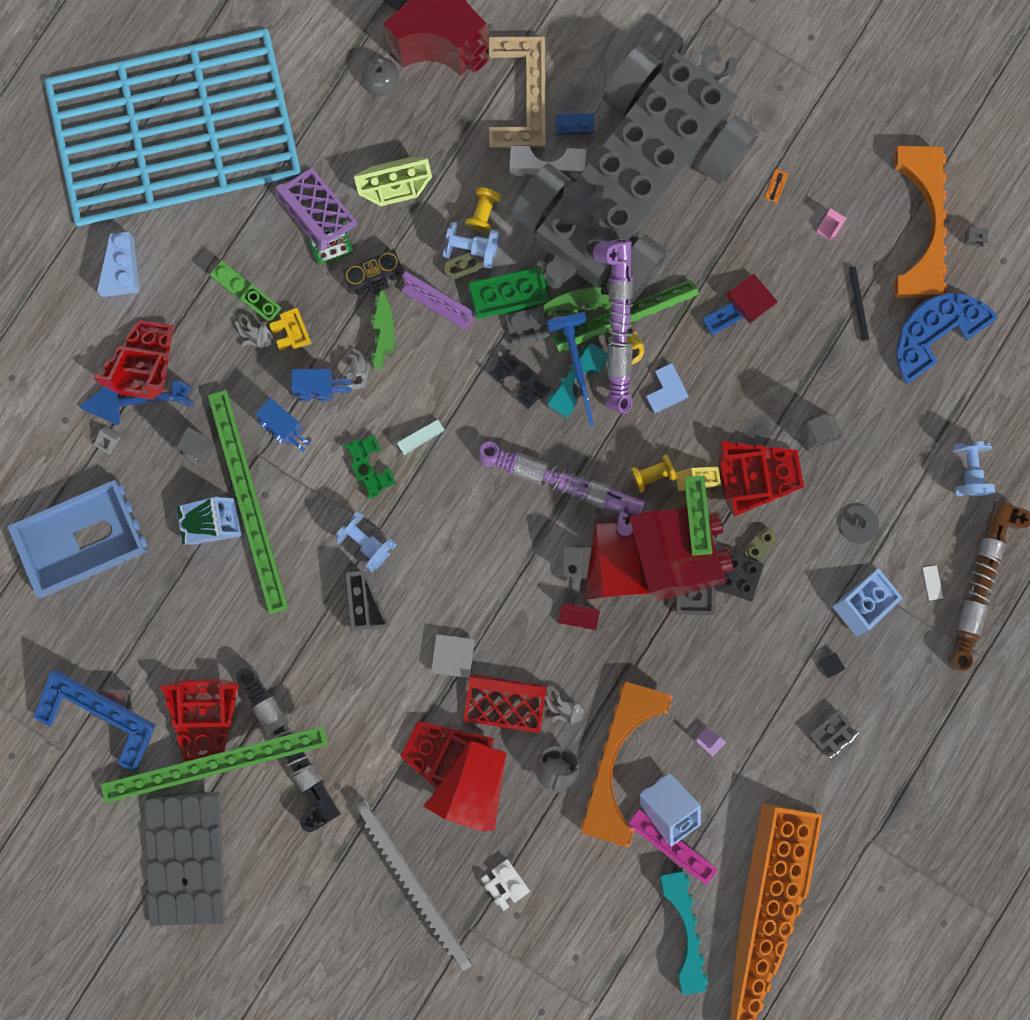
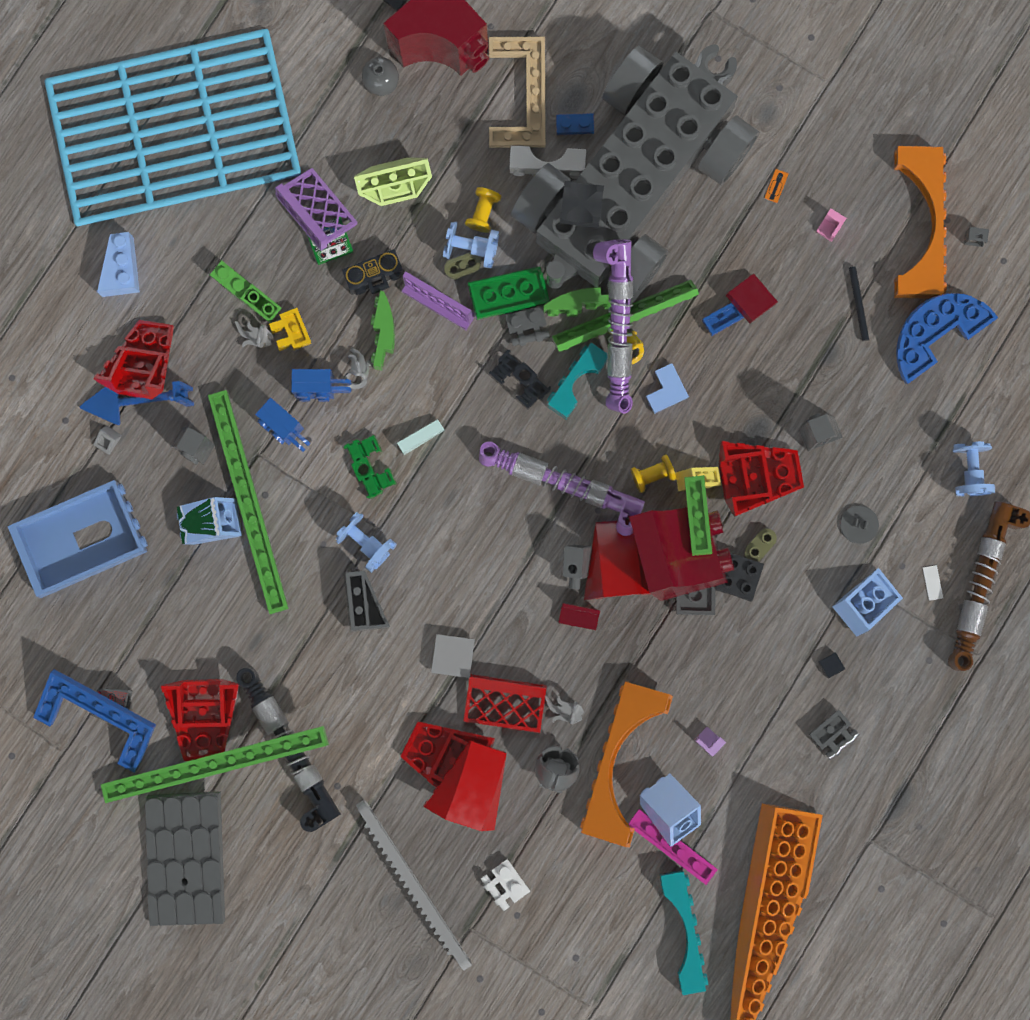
blue piece [547,312,594,427] -> none

